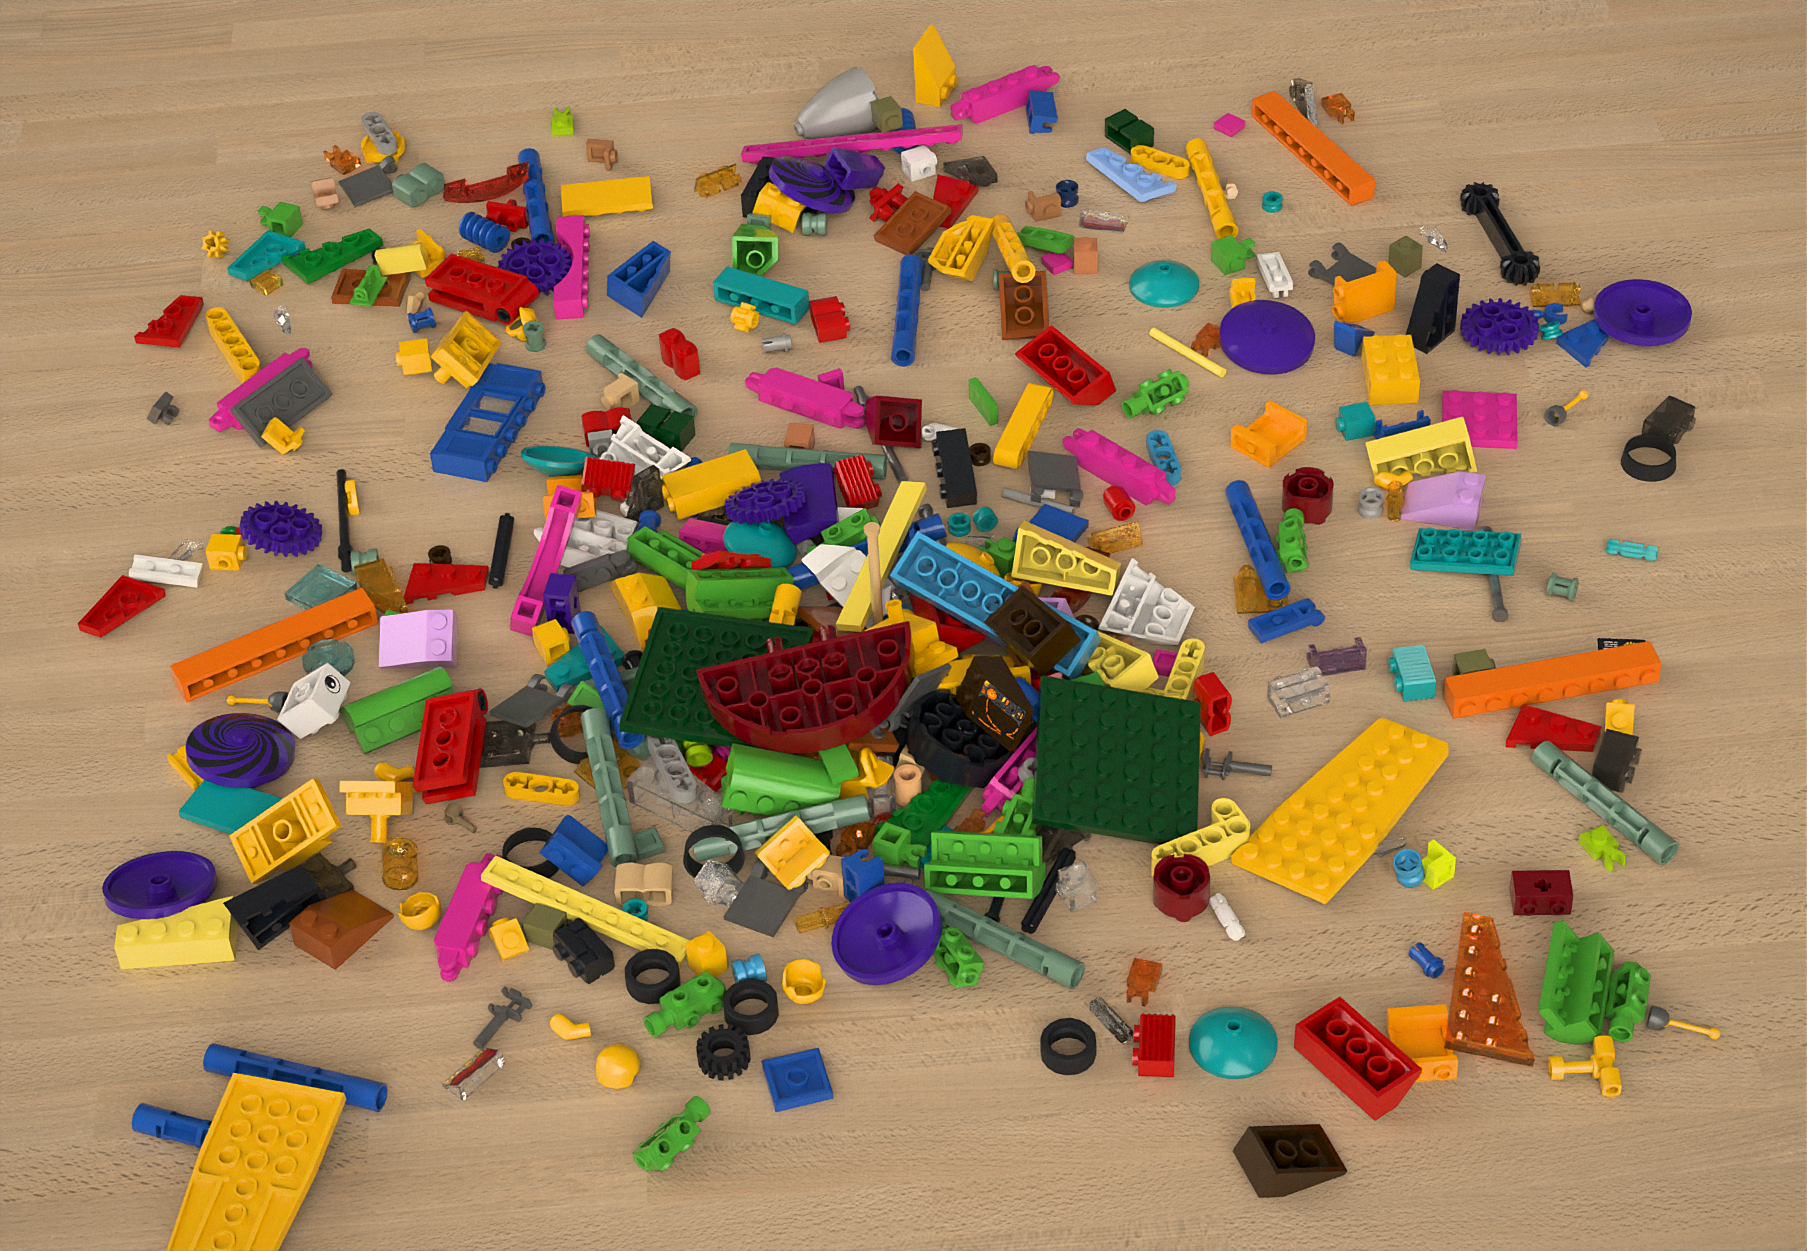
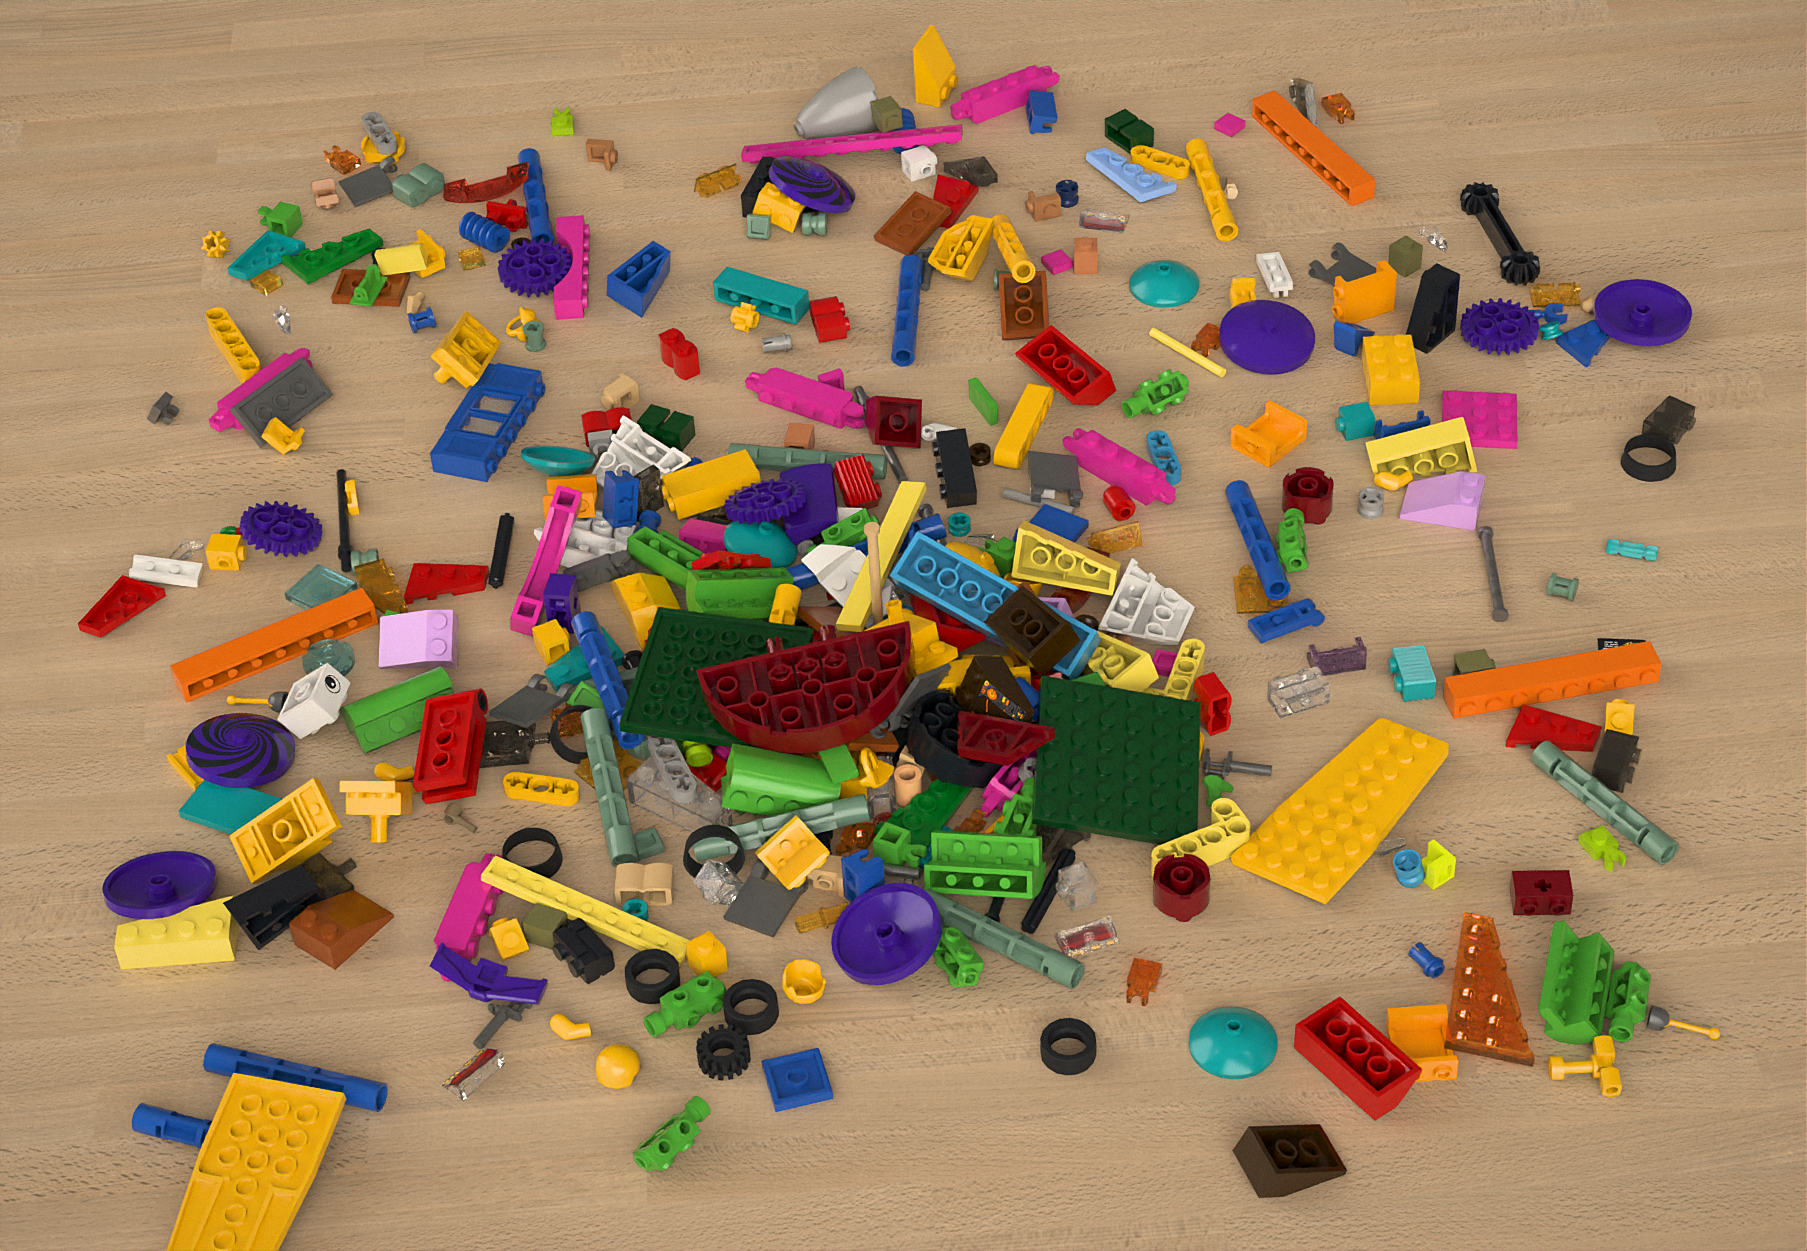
red wing [134,295,204,348] -> none
clear yellow wheel [381,837,419,891] -> none
yellow brick [395,338,432,375] -> none
yellow hair [397,892,441,931] -> none
red hinge [425,253,539,325] -> none
dark brown bush [428,545,452,564] -> none
blue bracket [539,815,608,887] -> none
yellow tile [561,176,653,217] -> none
red brick [581,457,635,501] -> none
sand green piece [586,334,697,420] -> none
dark azure wheel [731,953,767,983] -> none
bright green slope [732,224,779,276] -> none
dark purple slope [824,147,885,190] -> none
red hips [869,183,908,222] -> none
teal bush [973,507,998,532] -> none
bright green hinge [1017,226,1075,254] -> none
clear smoke axle [1090,997,1133,1044] -> none
red brick [1132,1013,1176,1077] -> none
white axle [1209,893,1245,941] -> none
bright green brick [1211,235,1255,275] -> none
teal bush [1262,191,1283,213] -> none
clear yellow axle [1385,481,1405,522] -> none
teal tile [1410,528,1522,576] -> none
dark grey hinge [1544,390,1588,427] -> none
none -> dark purple plate [430,942,548,1005]
none -> blue hinge [602,470,639,528]
none -> dark red wing [957,711,1056,766]
none -> clear slope [1055,916,1120,958]
none -> bright green piece [1202,775,1234,807]

